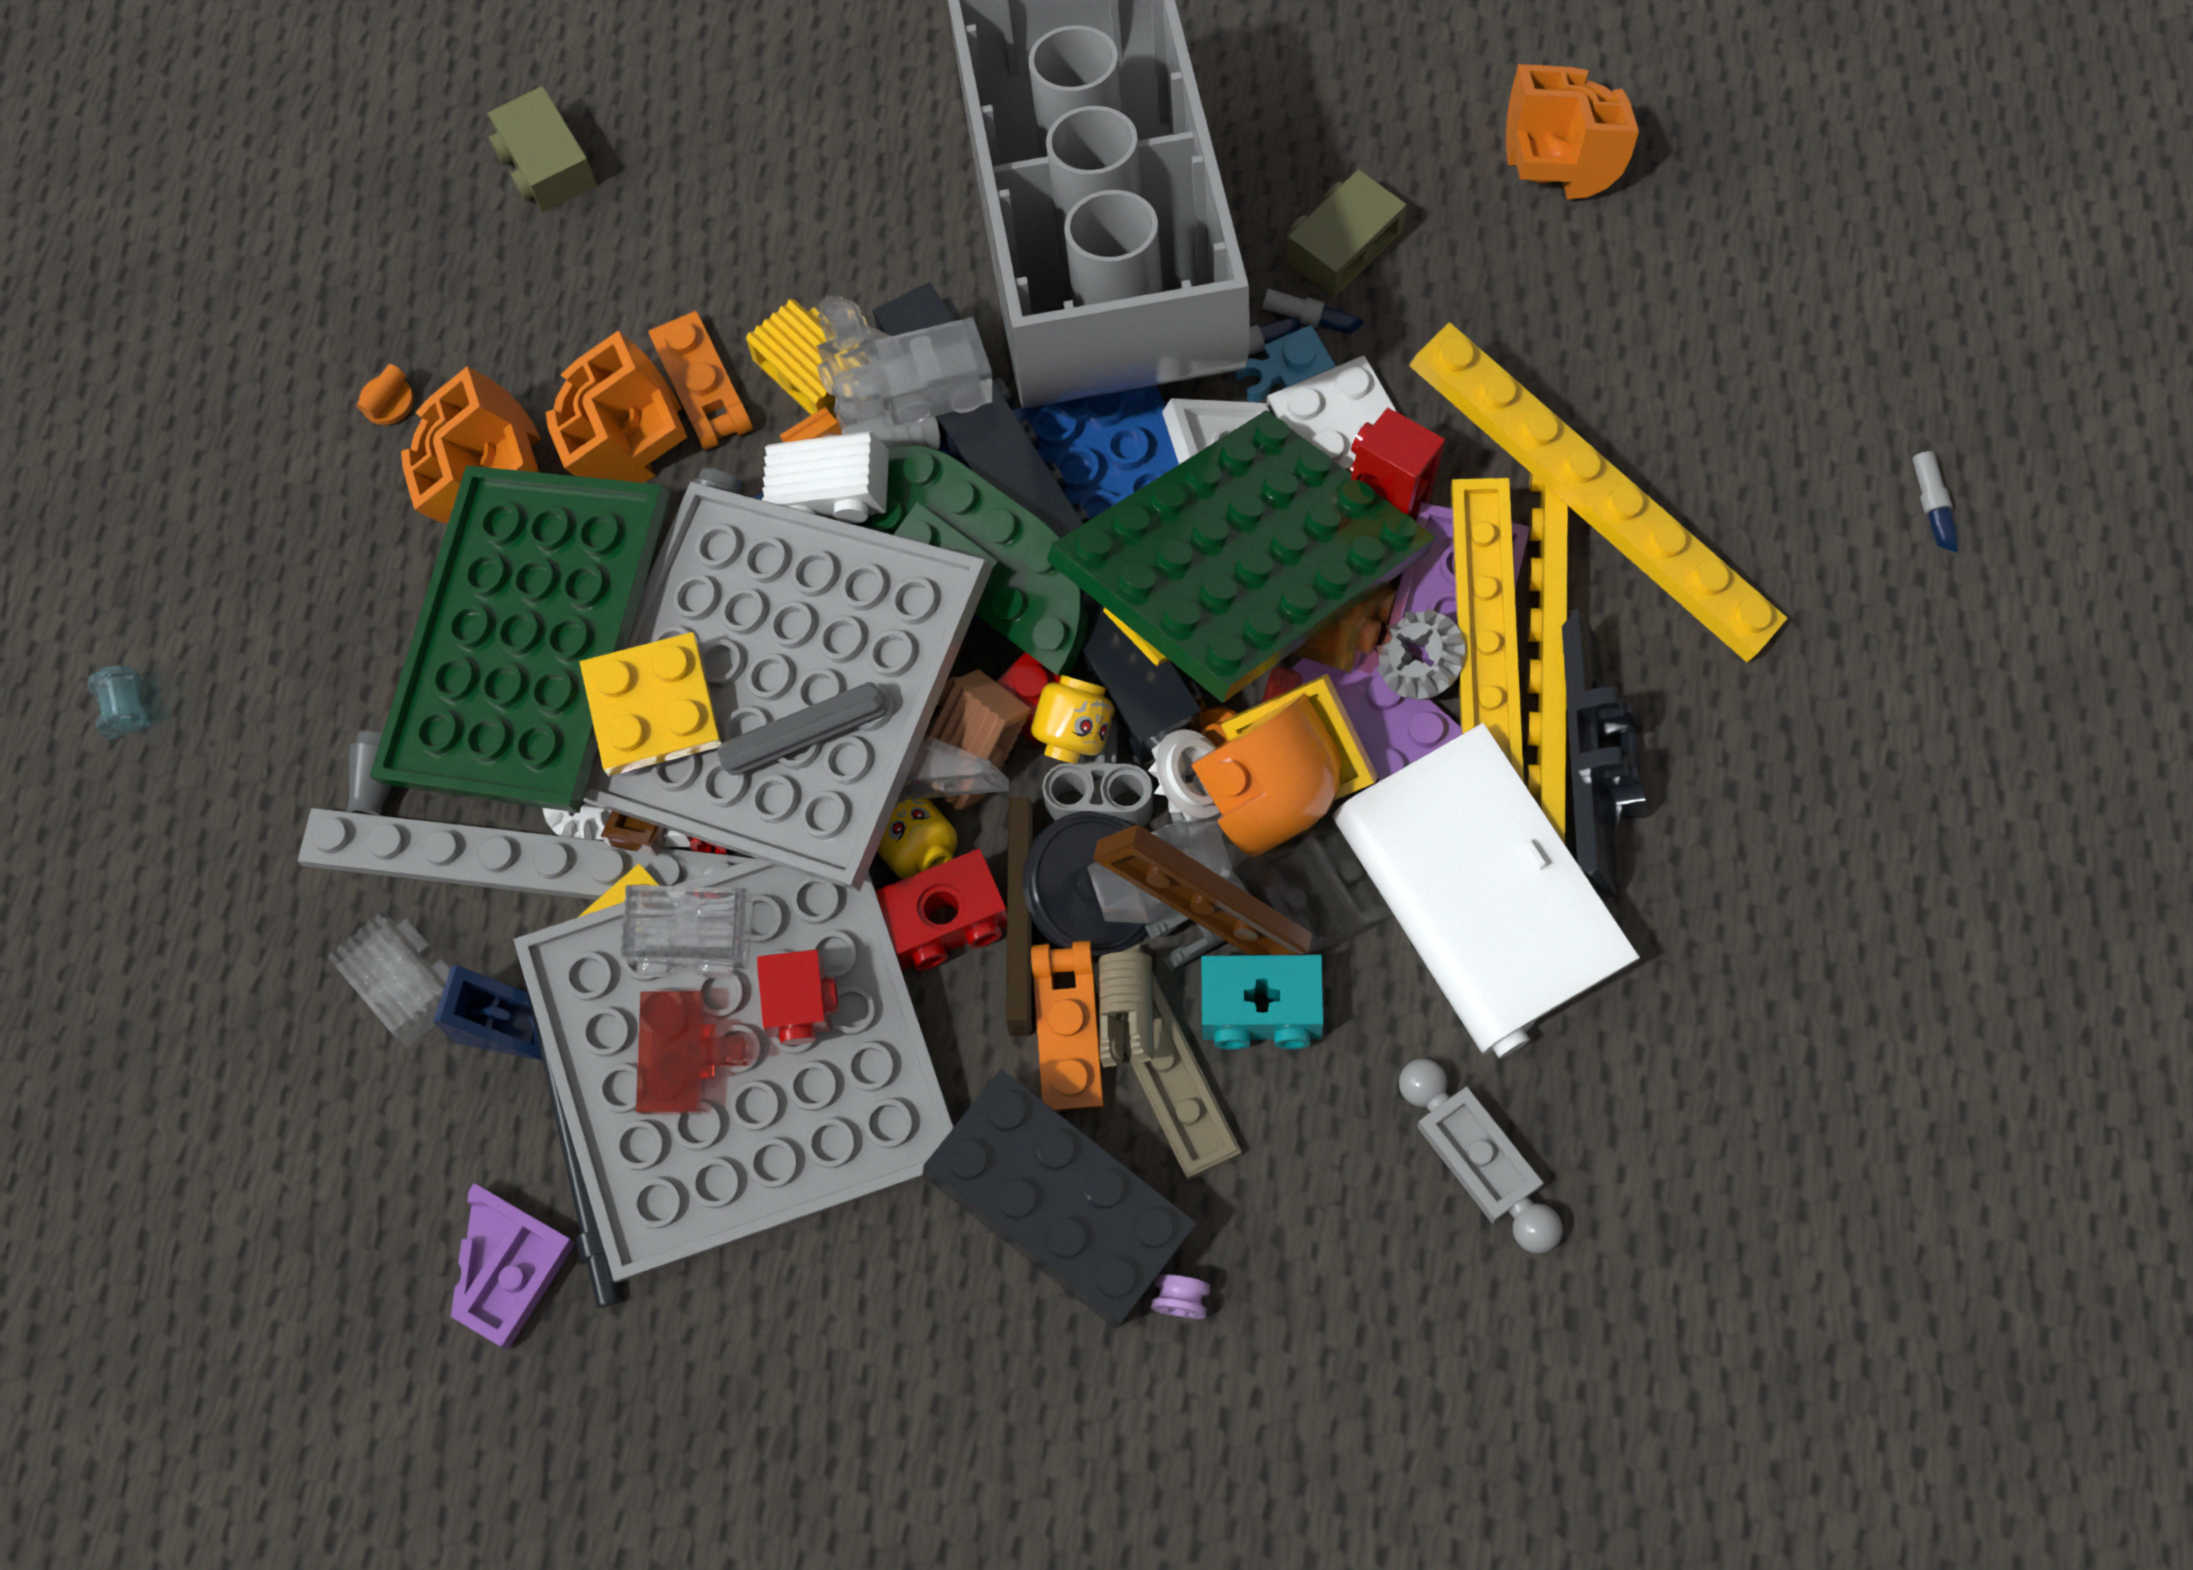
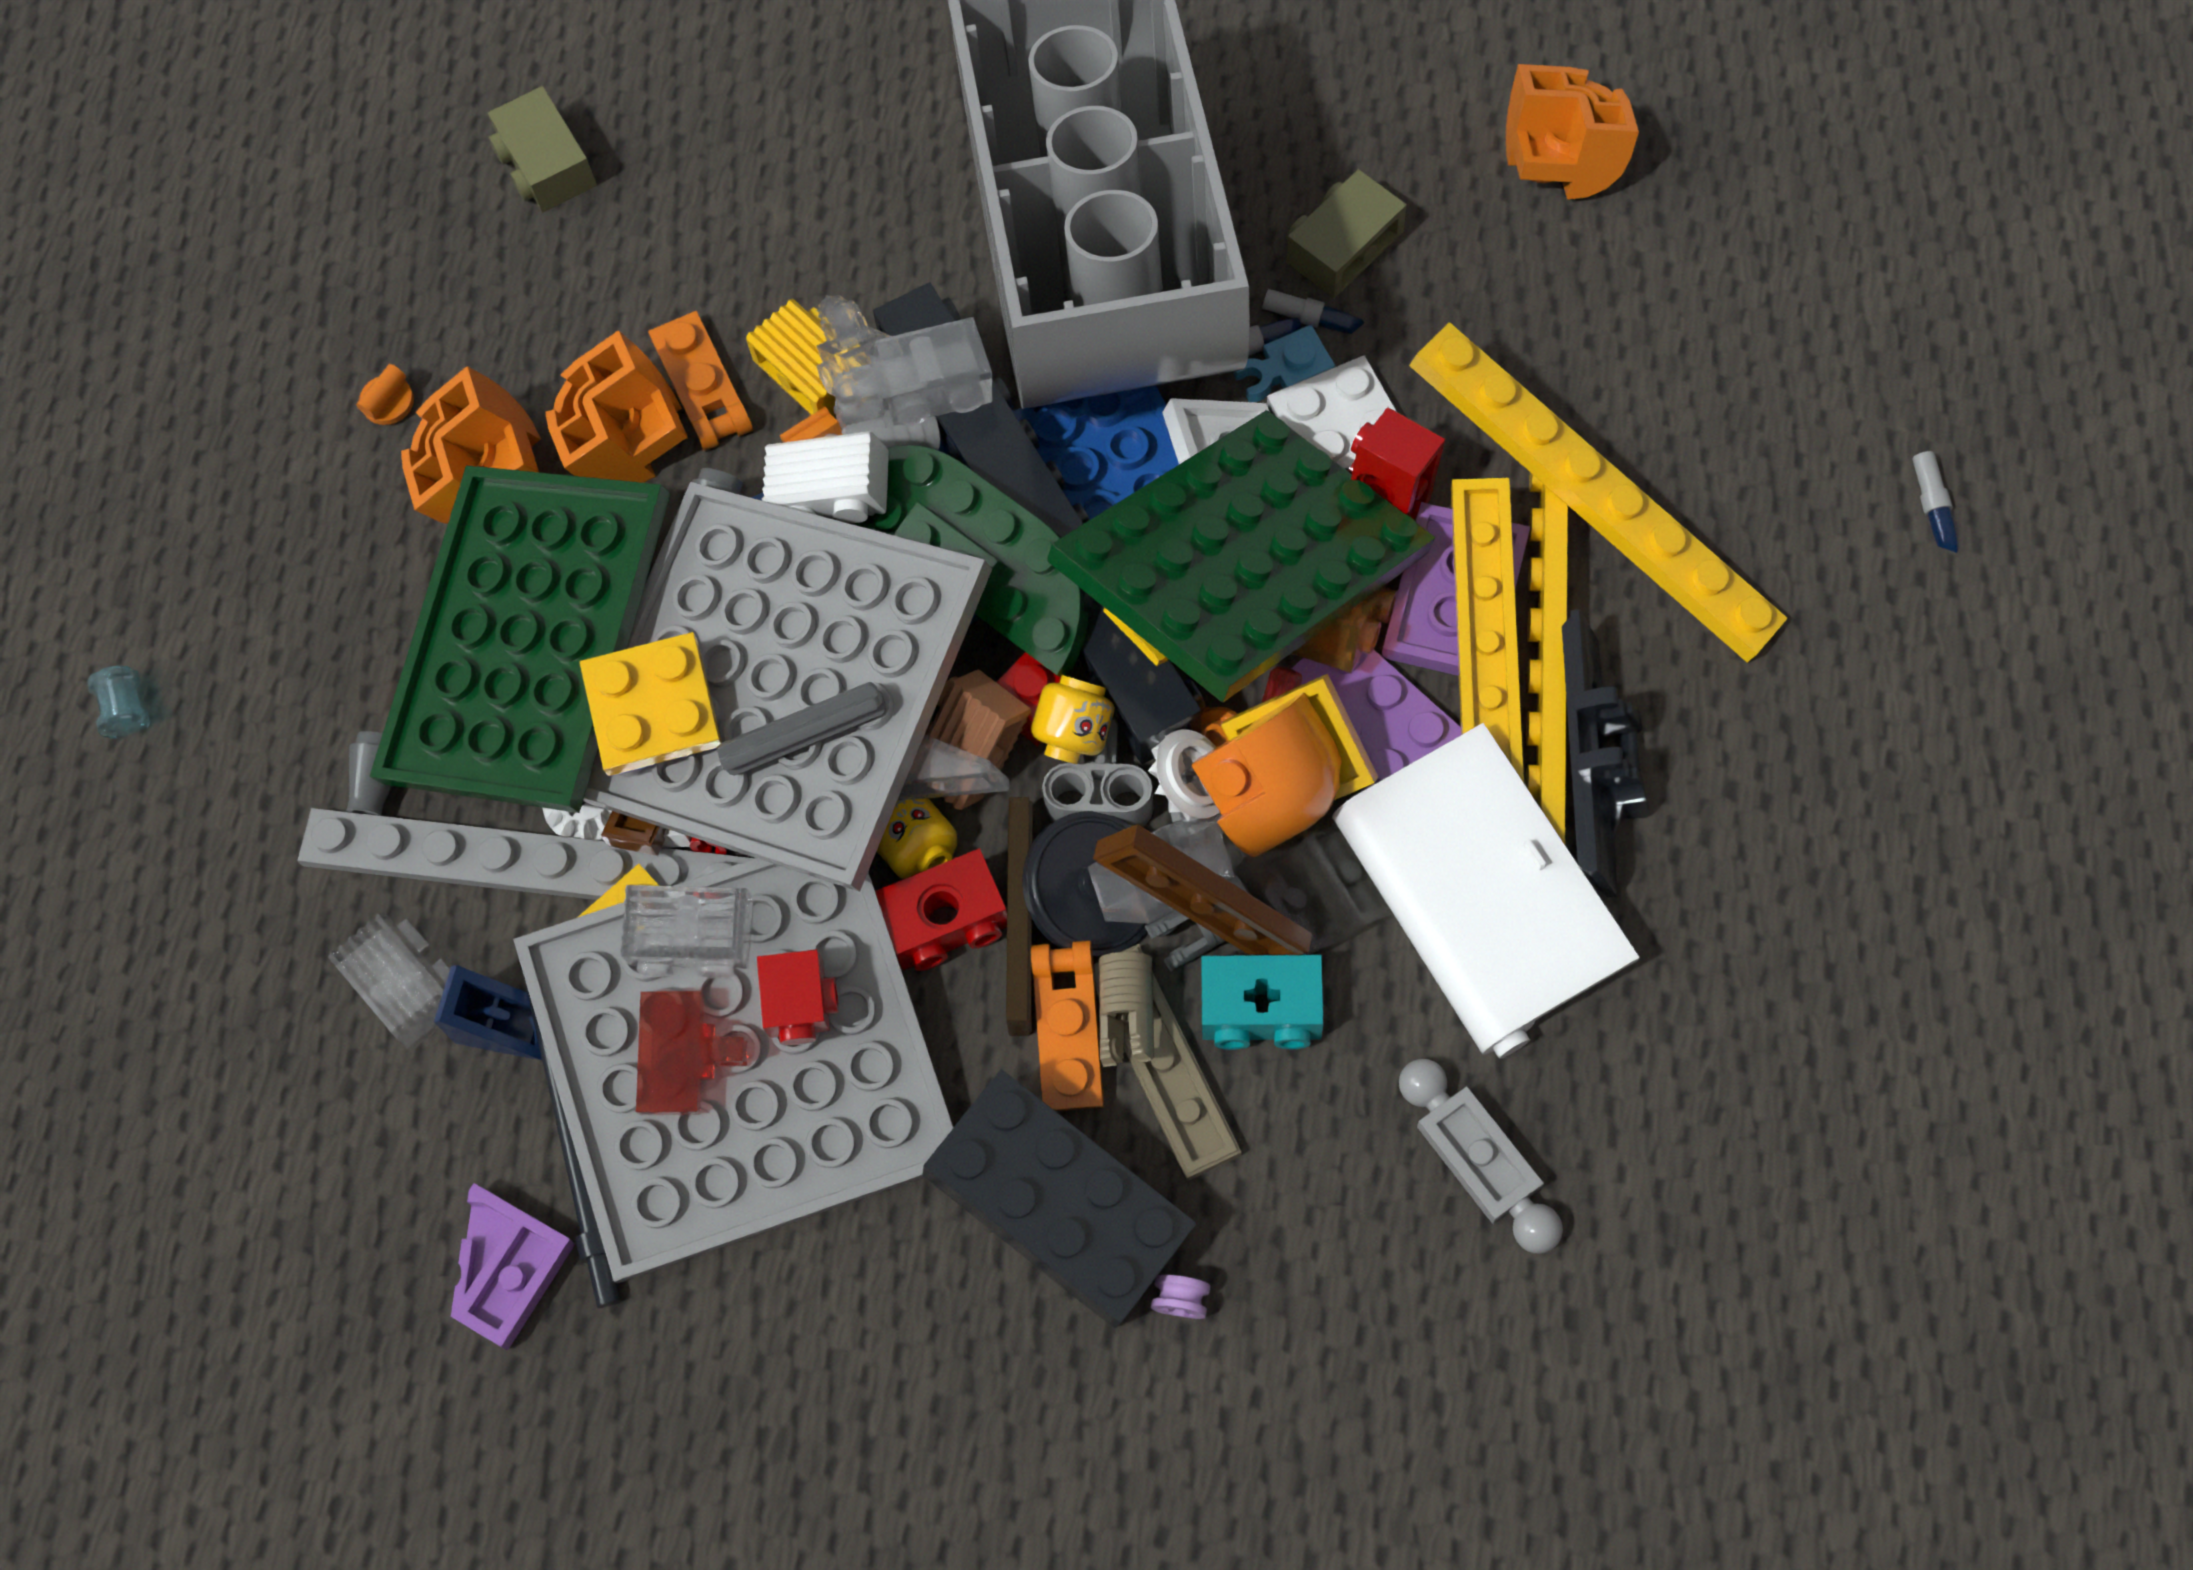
light grey gear [1376,608,1466,700] -> none

